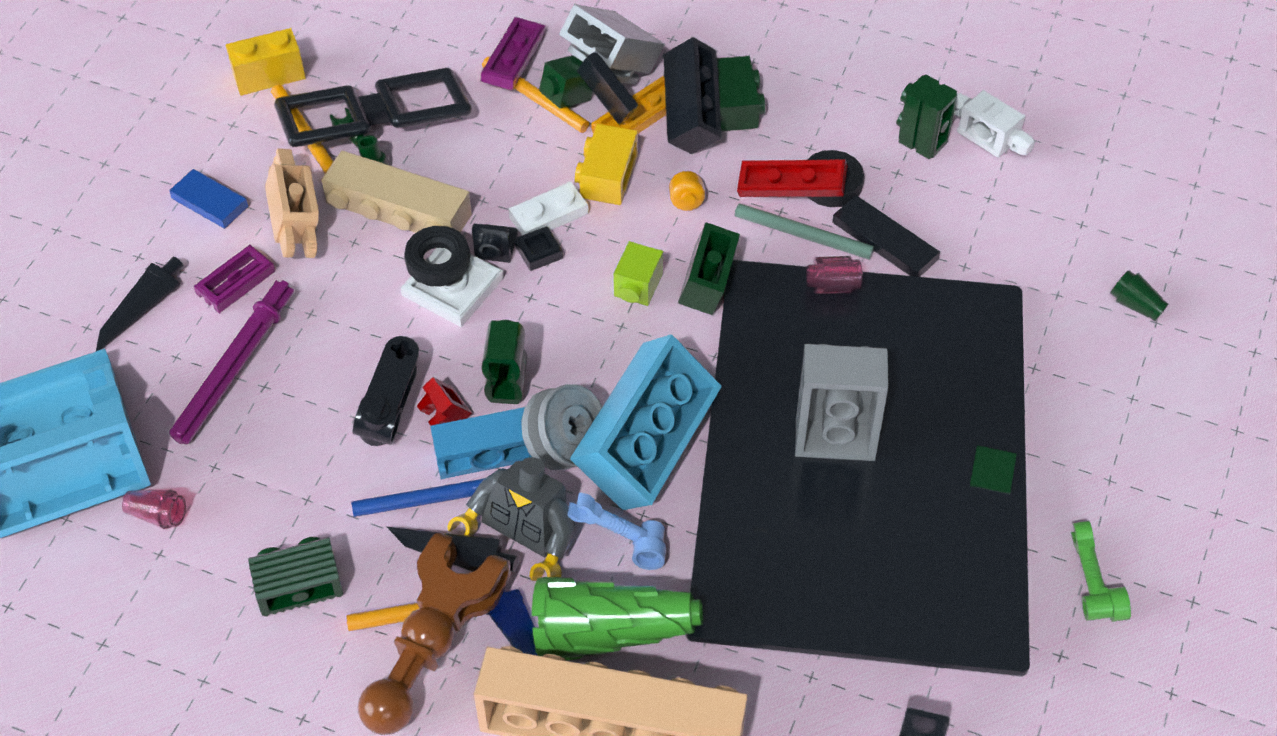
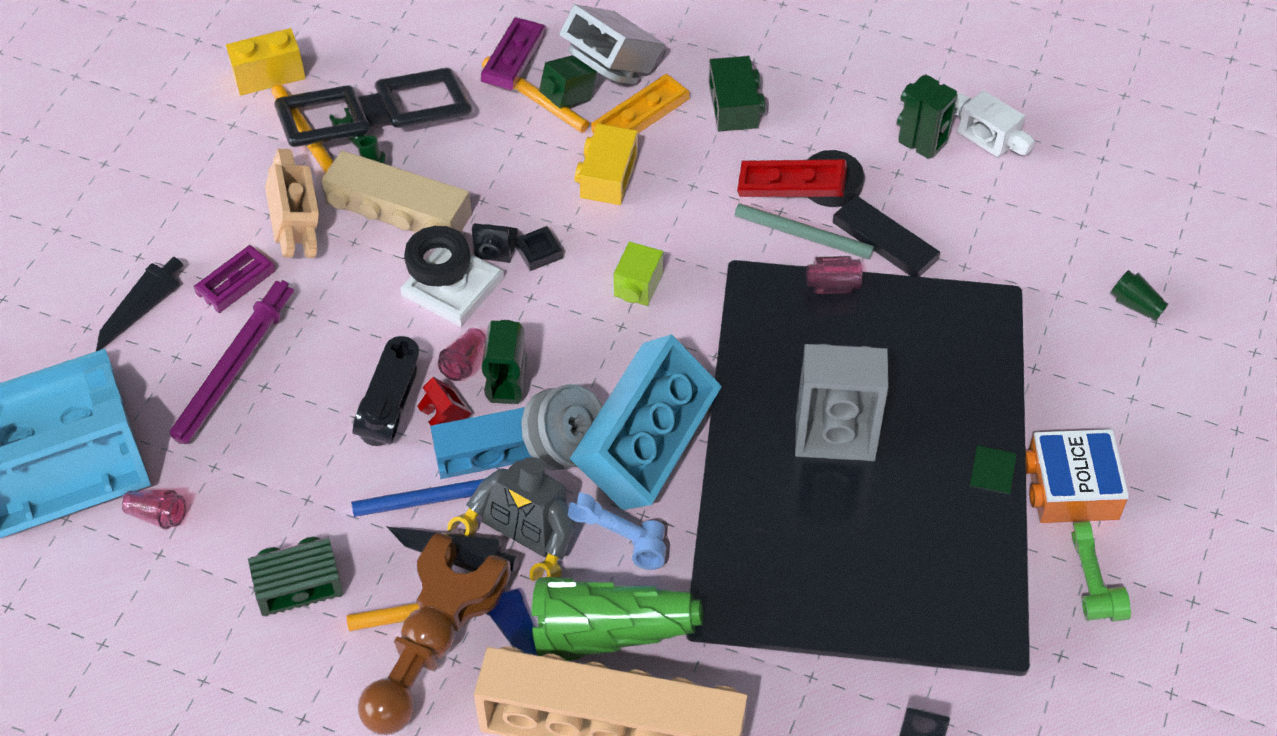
blue tile [169,169,248,229] -> none
white plate [509,181,588,235] -> none
black tile [577,51,638,125] -> none
black brick [663,37,722,154] -> none
light orange piece [669,171,705,211] -> none
dark green brick [678,222,740,315] -> none
none -> clear pink cone [438,327,486,381]
none -> piece [1026,429,1129,523]

